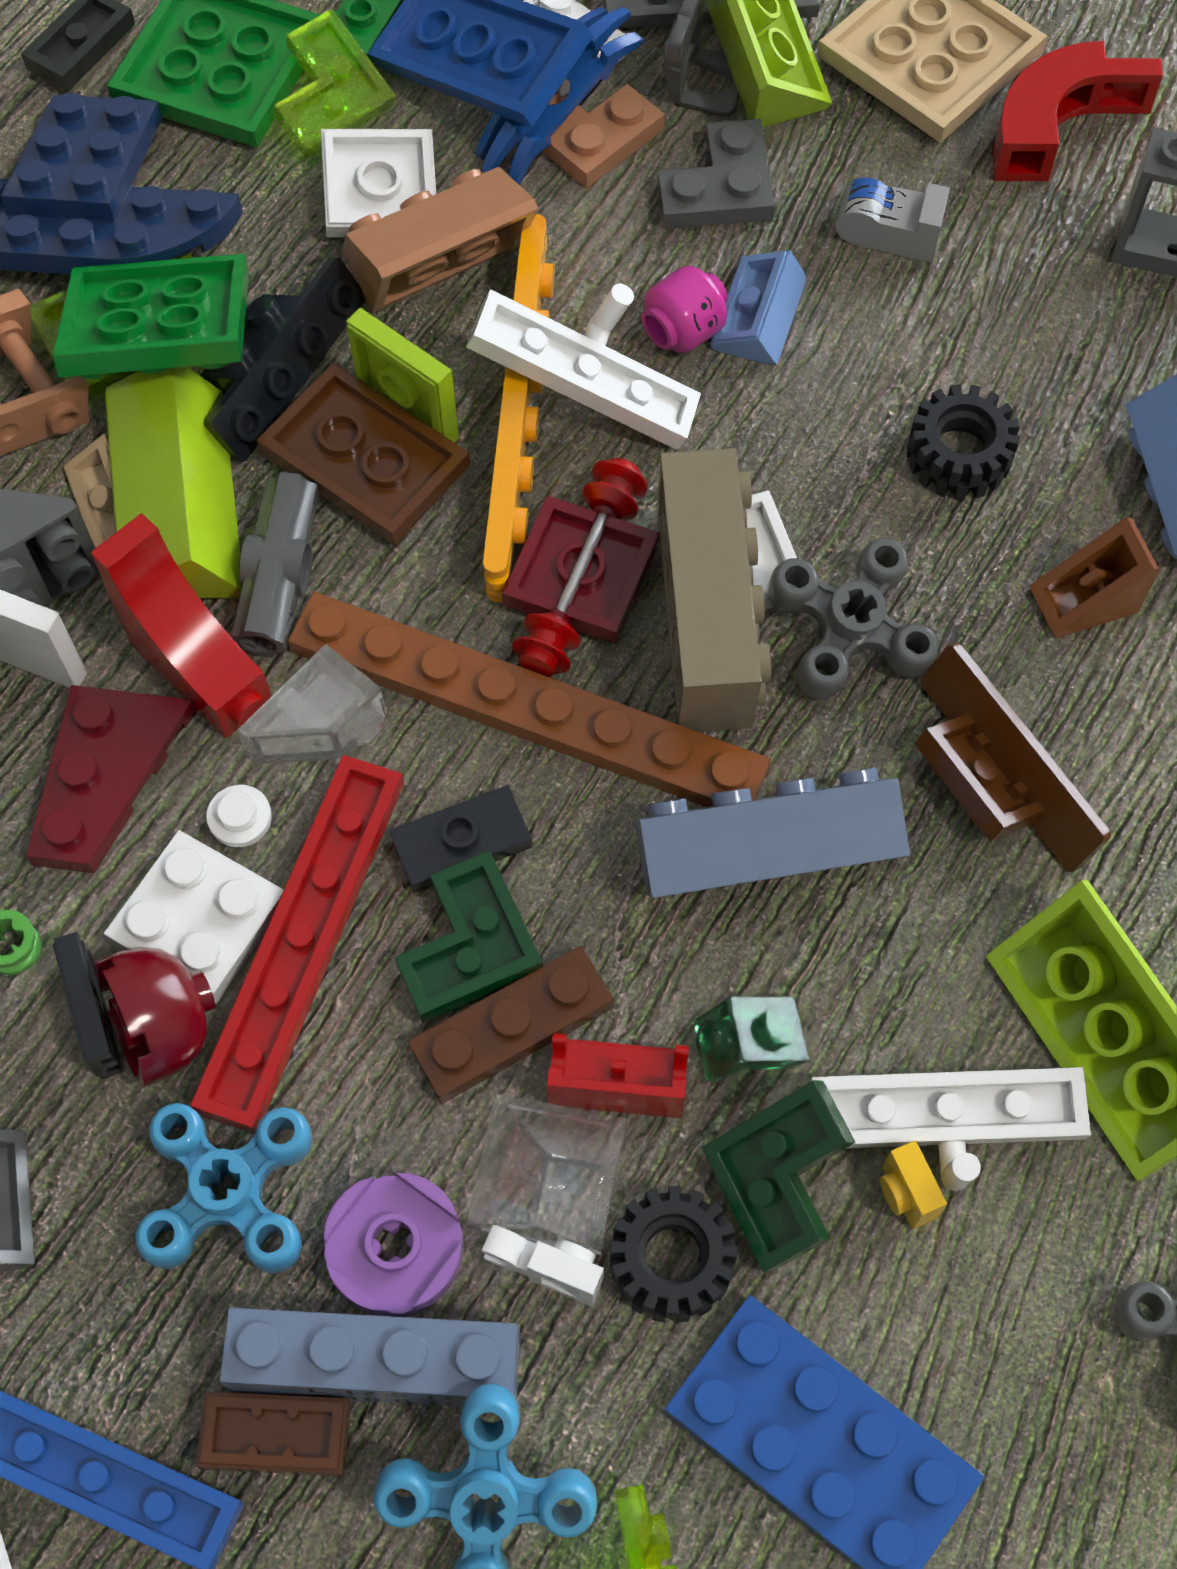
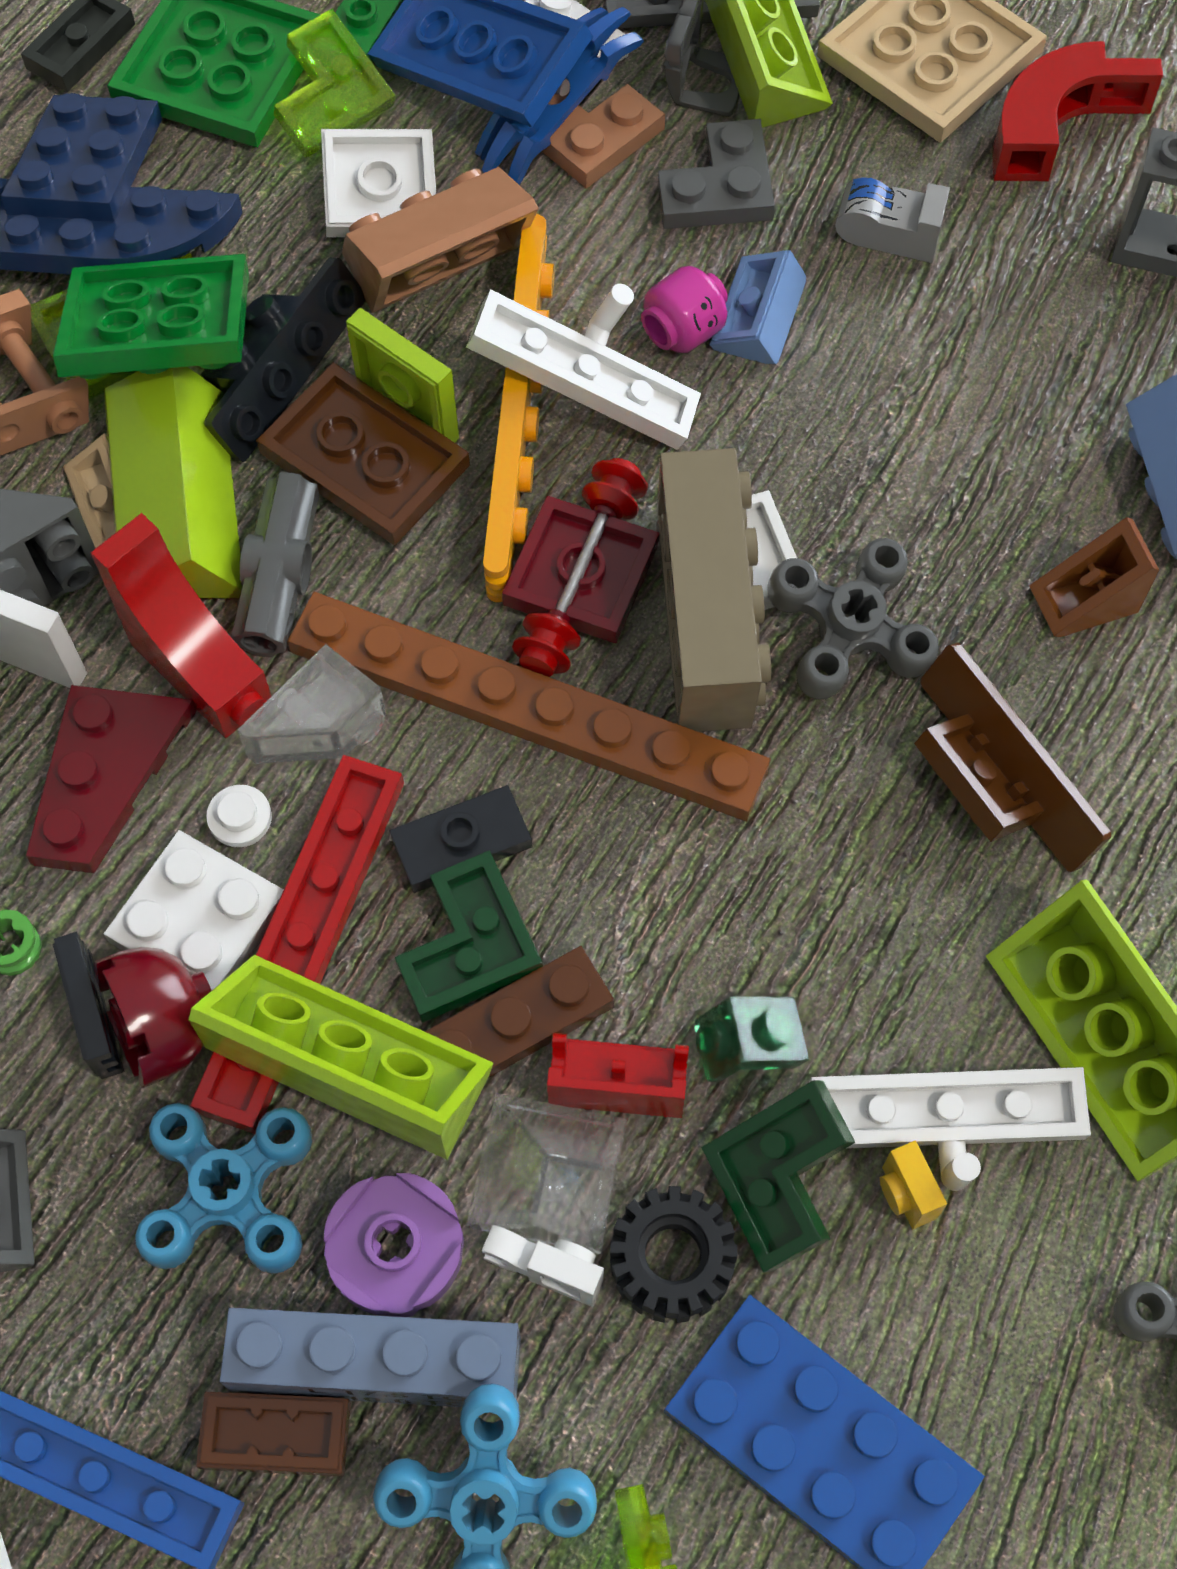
sand blue brick [634,767,910,898] -> none
black tyre [907,384,1020,500] -> none
none -> lime slope [188,955,494,1160]

